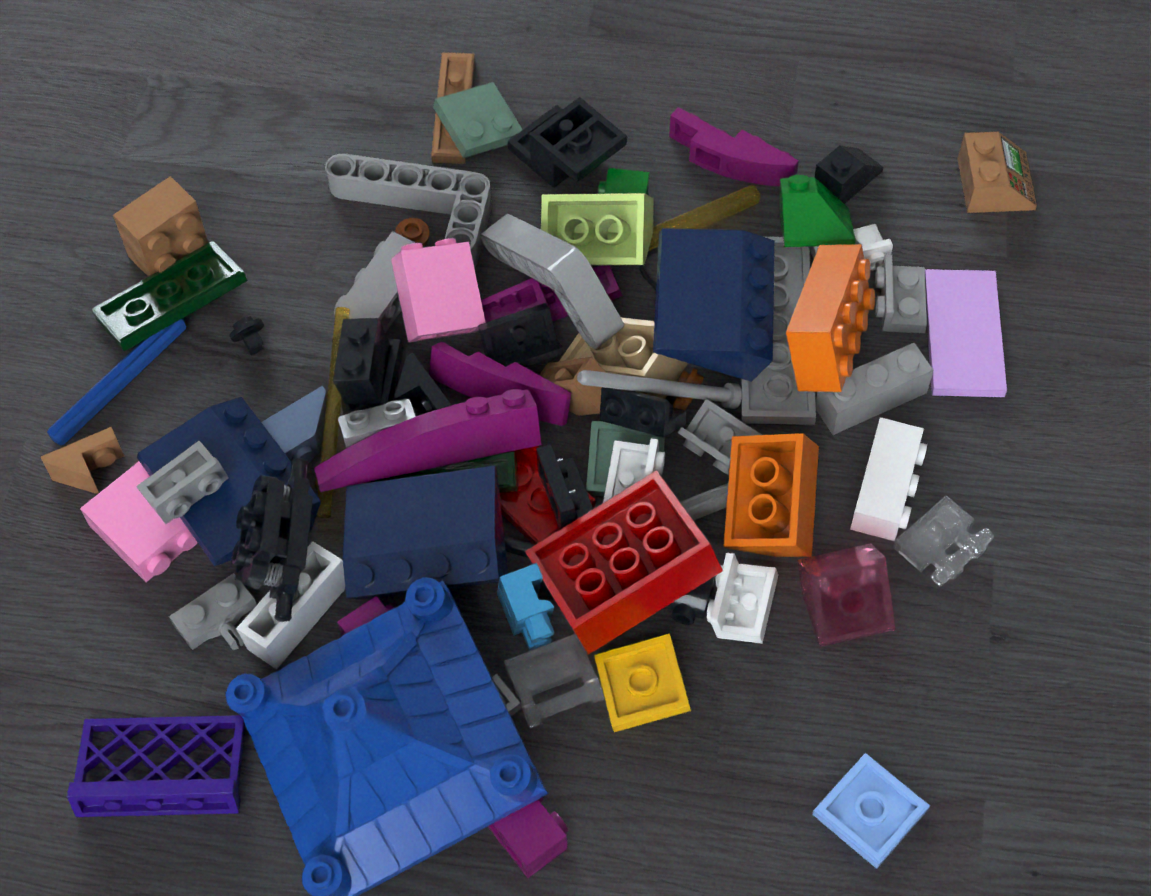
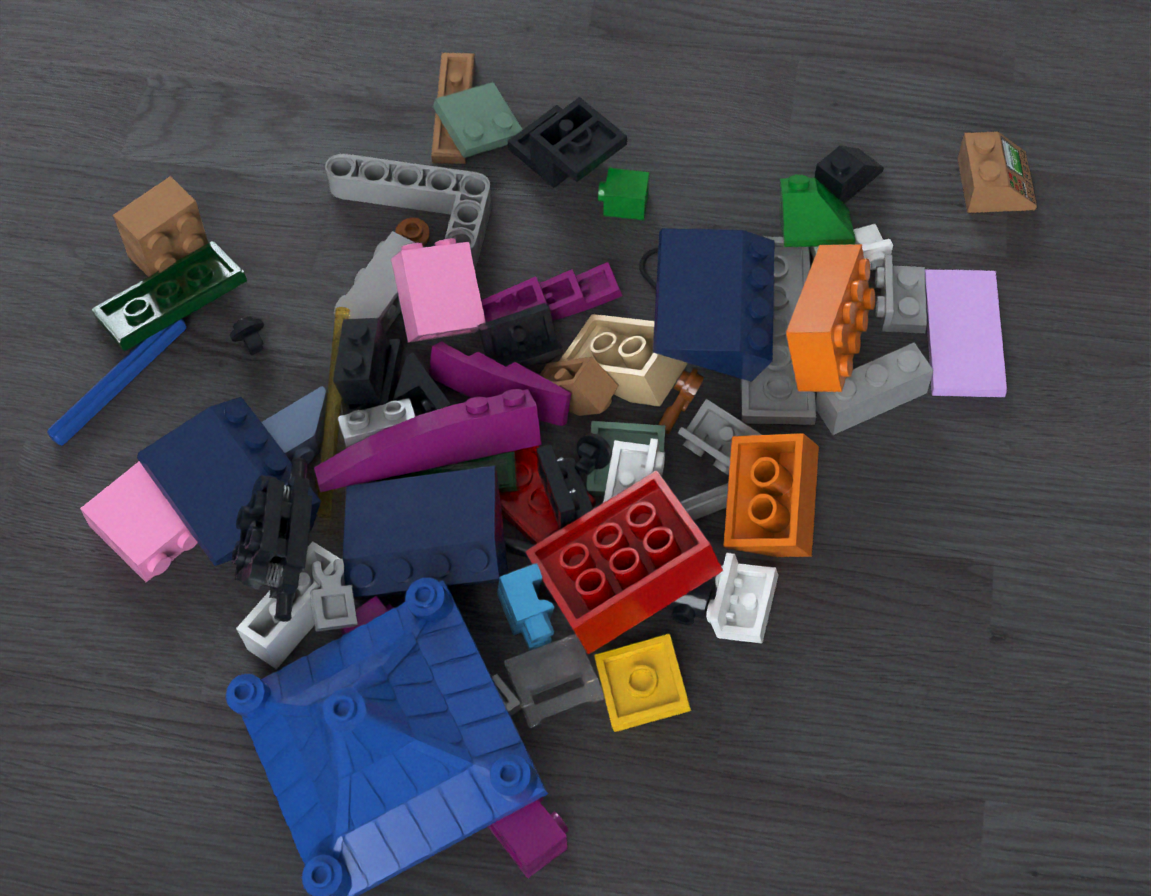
medium nougat slope [41,427,124,494] -> none
dark purple fence [67,715,245,817] -> none
light grey bracket [136,440,229,524] -> none
light grey plate [169,573,257,650] -> none
light grey beam [480,214,624,349] -> none
yellowish green slope [541,193,654,265] -> none
light grey bar [577,370,742,409] -> none
black bracket [600,387,687,438] -> none
clear yellow axle [648,185,761,251] -> none
magenta slope [669,107,799,186] -> none
clear pink slope [797,543,895,647] -> none
light blue tile [813,753,930,869] -> none
white brick [850,417,927,541] -> none
clear plate [893,495,994,586] -> none
none -> light grey plate [310,559,357,632]
none -> black plate [574,433,612,475]

